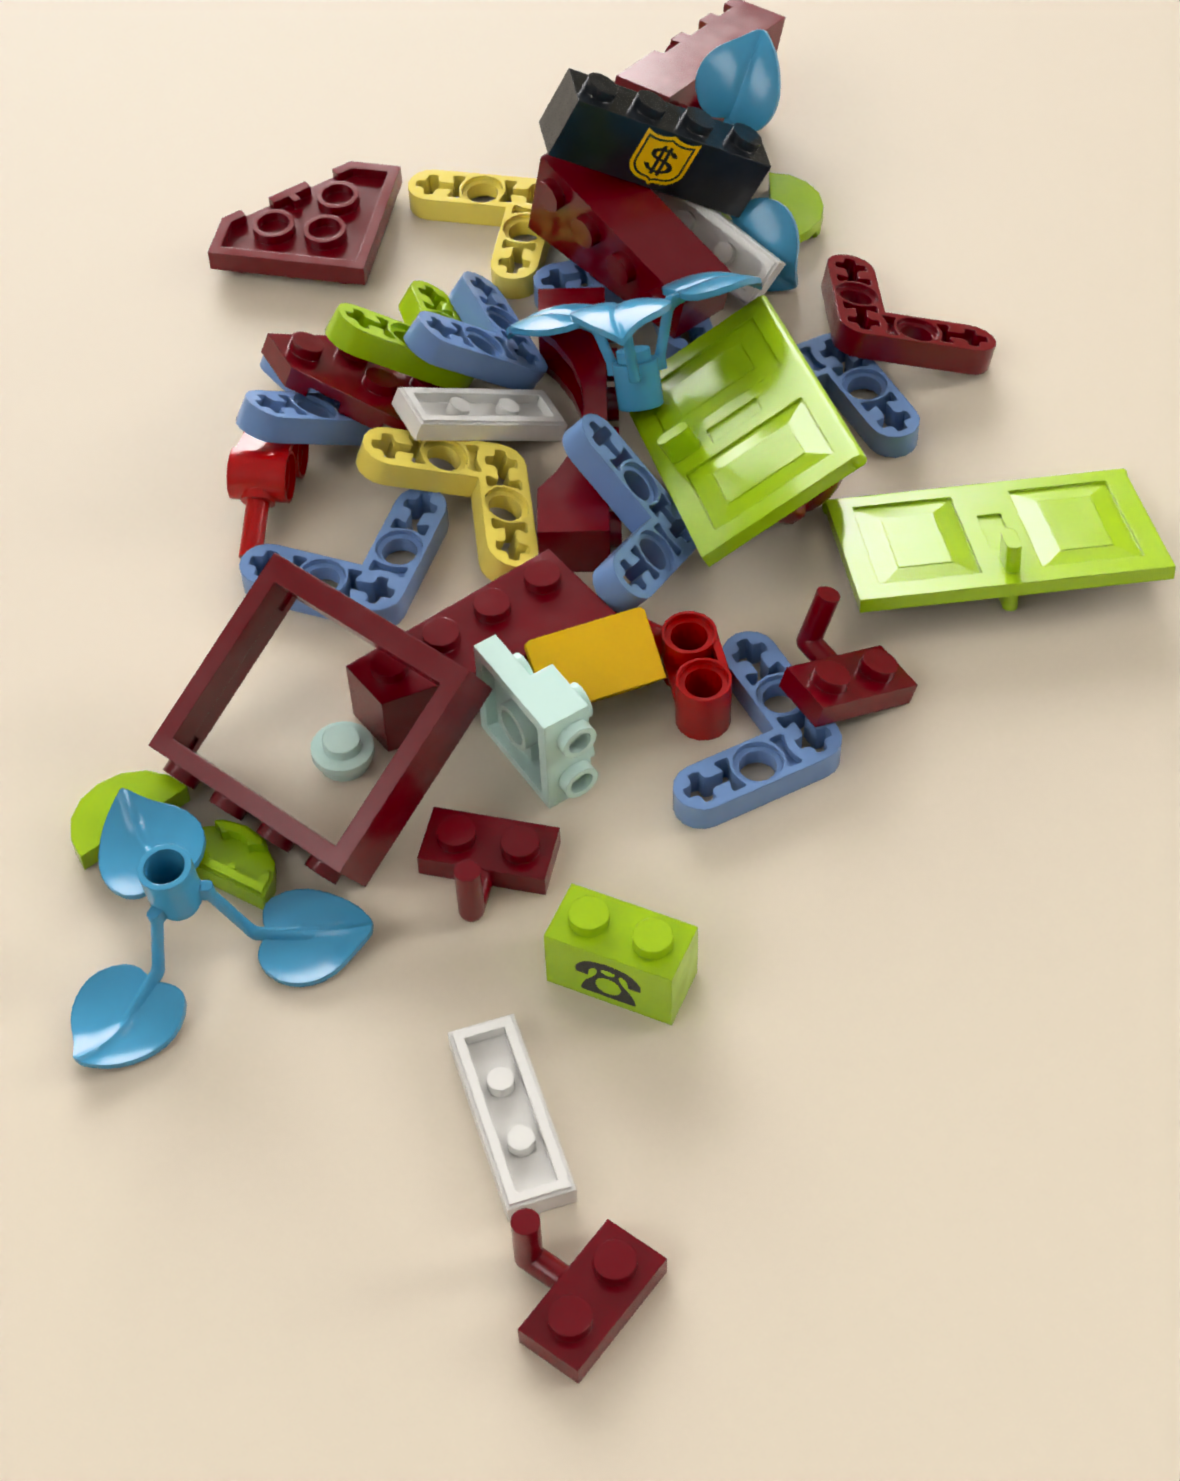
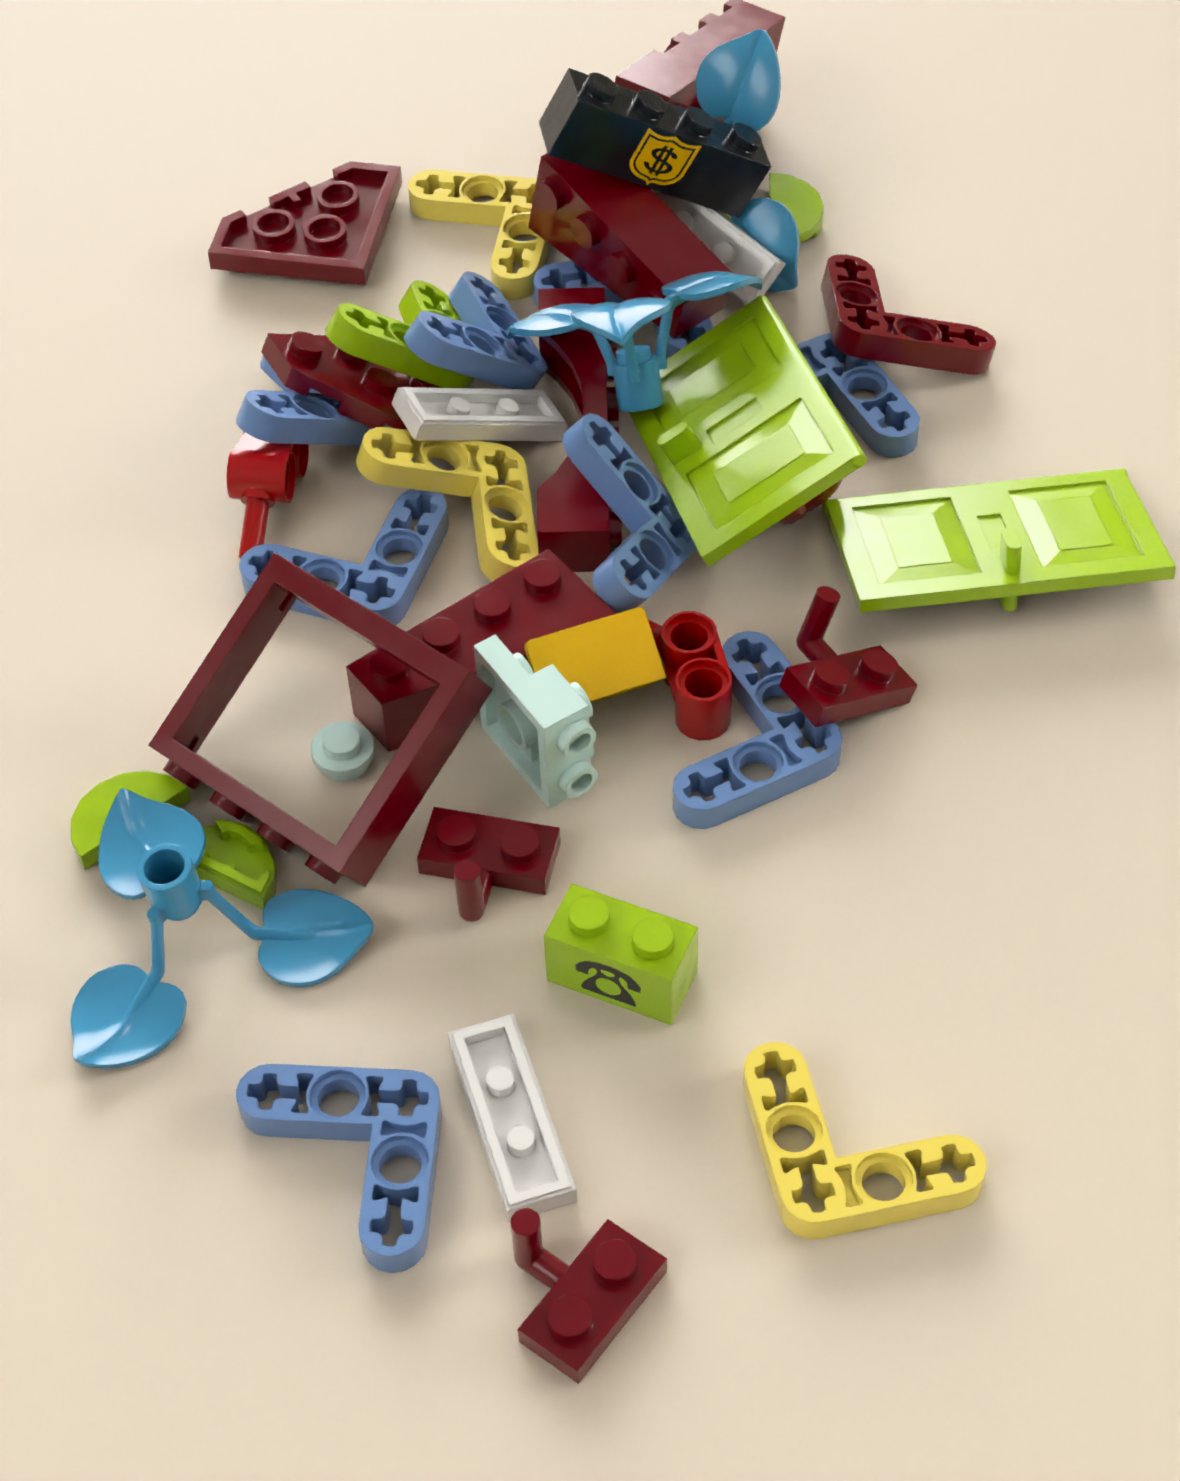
none -> medium blue beam [236,1064,442,1273]
none -> light yellow beam [743,1042,987,1239]

